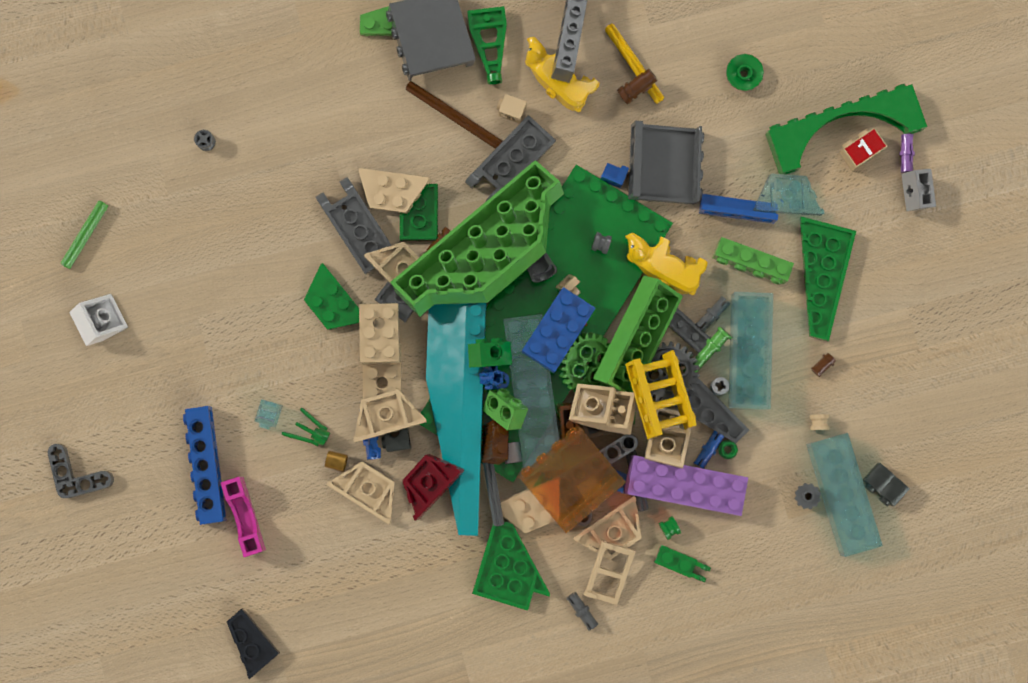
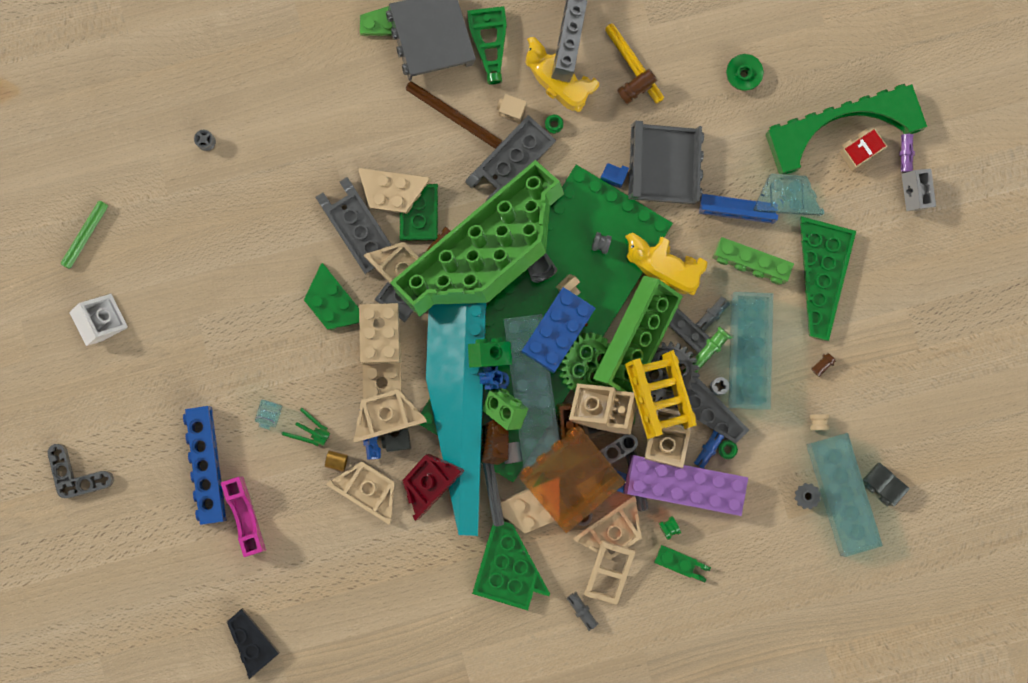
none -> green plate [545,114,564,134]

